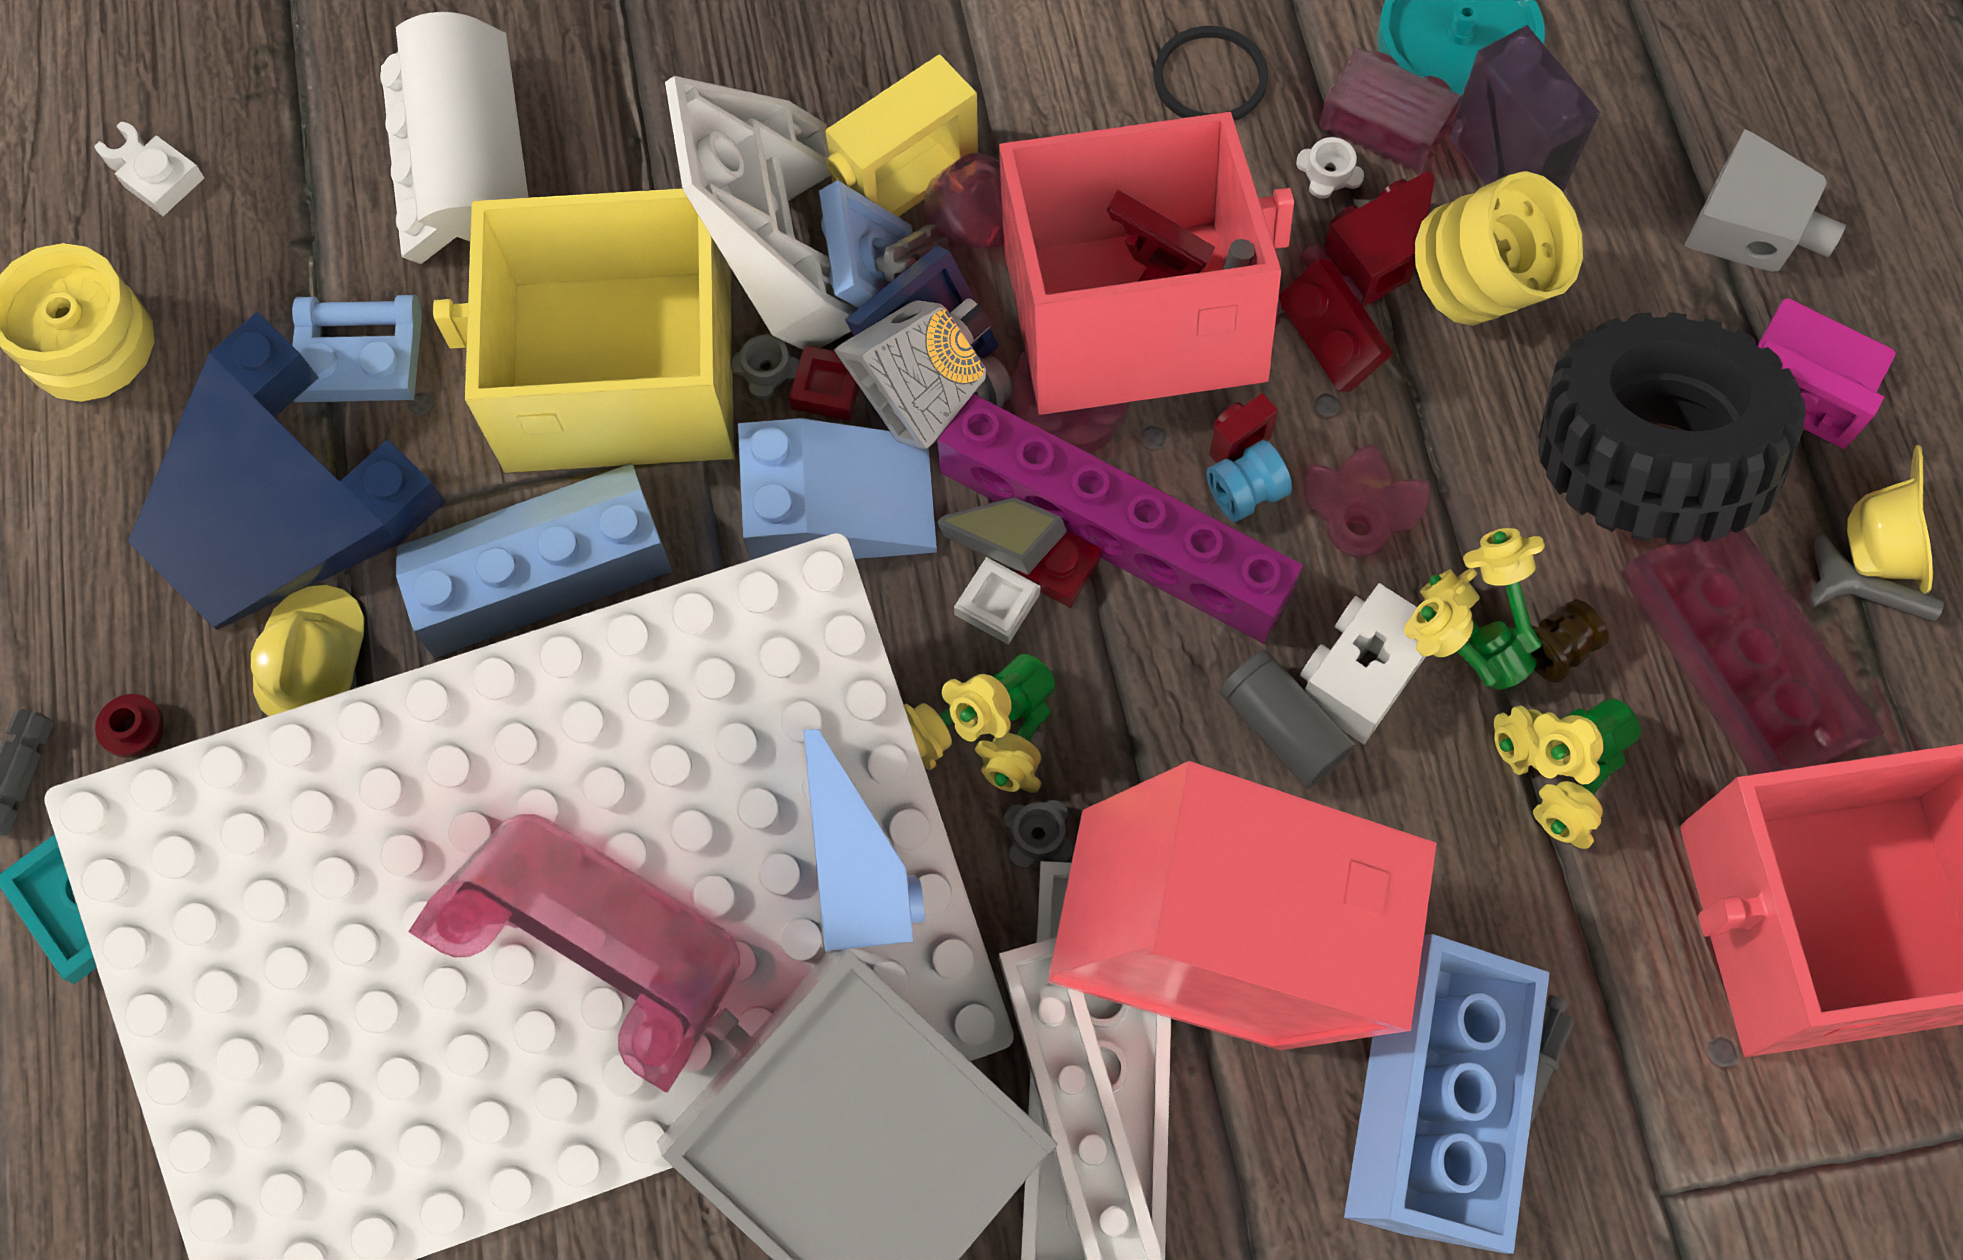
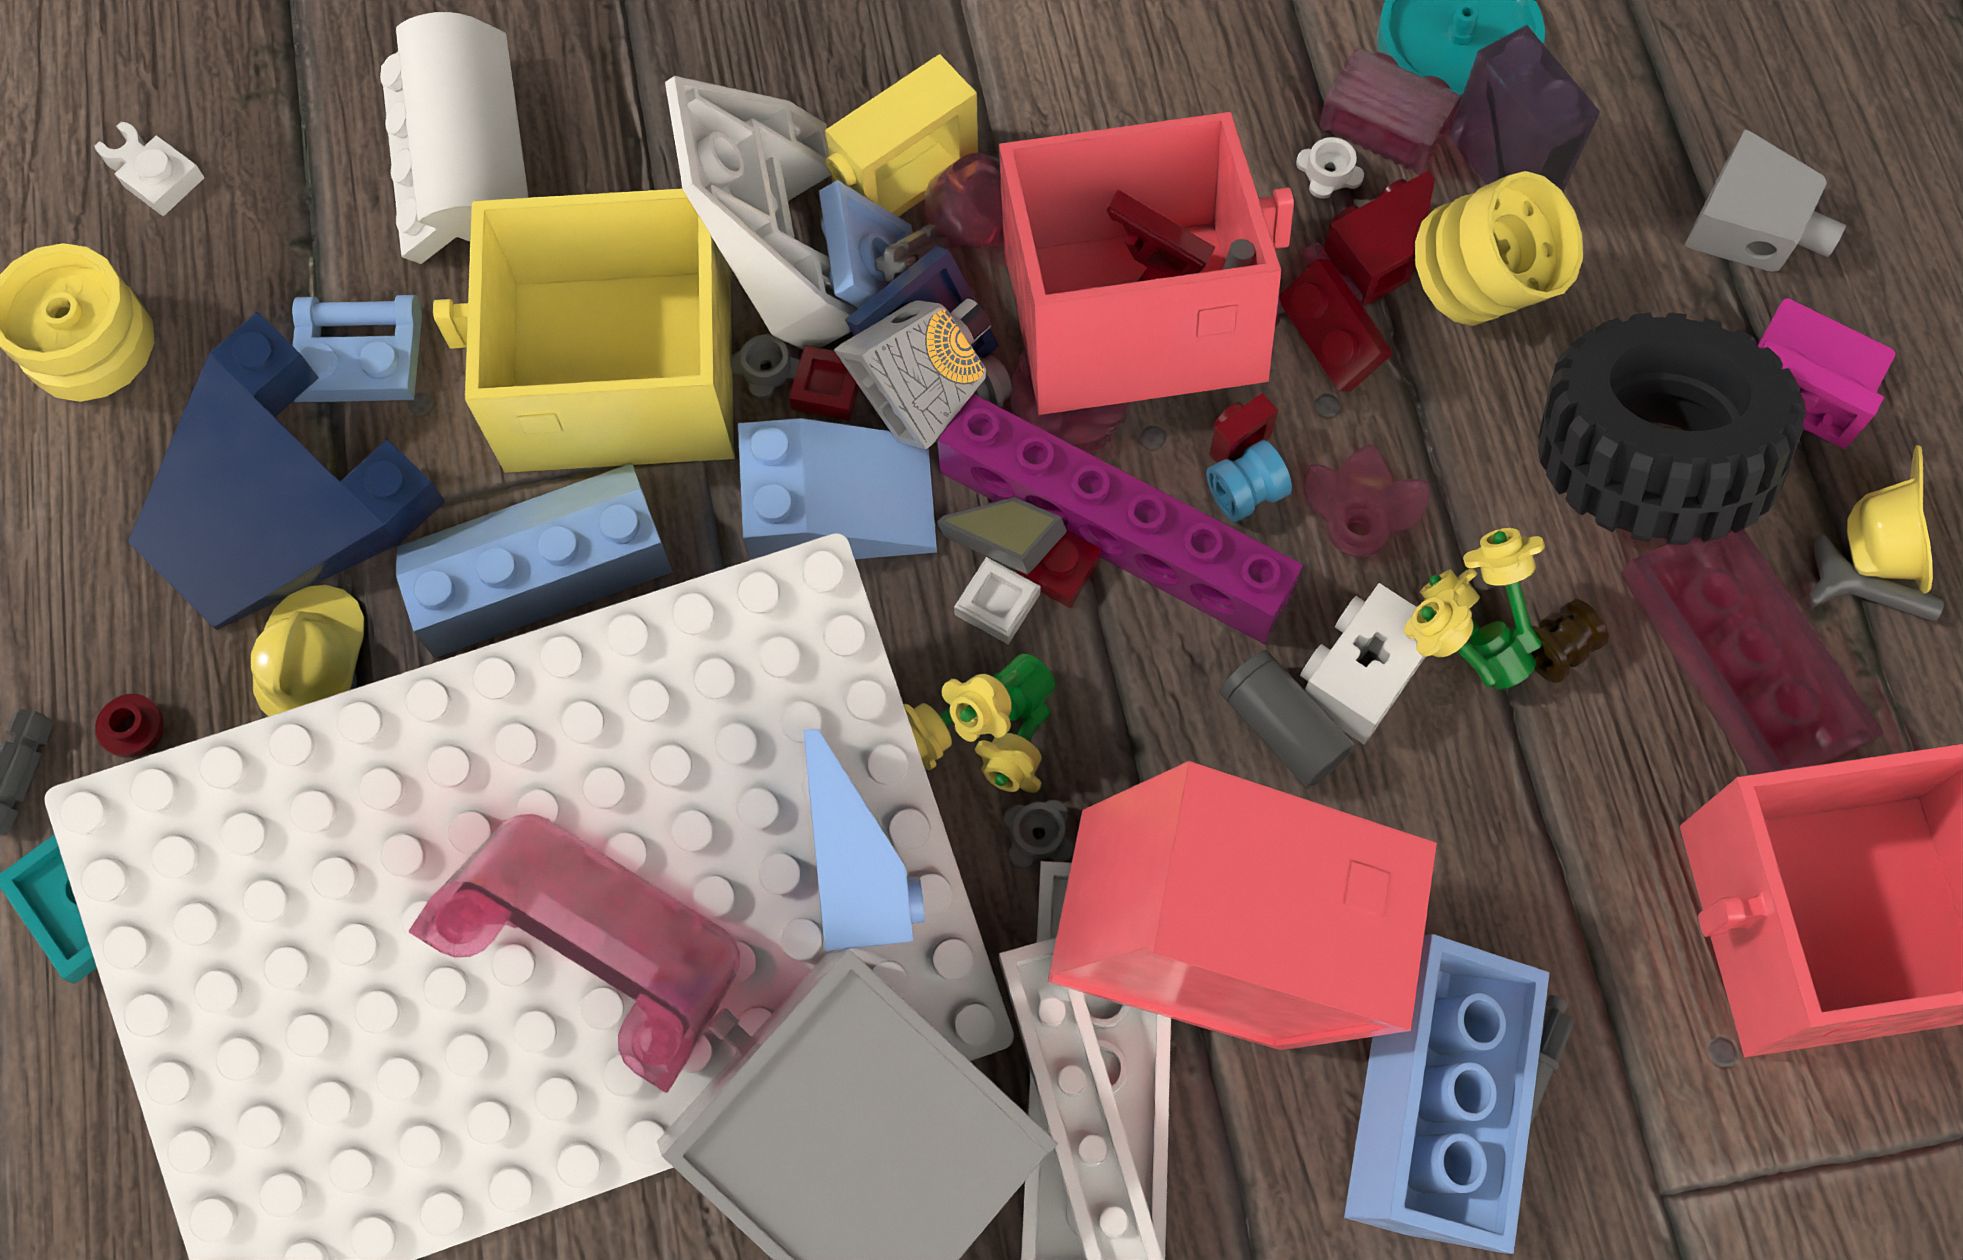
black piece [1154,26,1268,121] -> none
light yellow plant [1494,698,1641,849] -> none

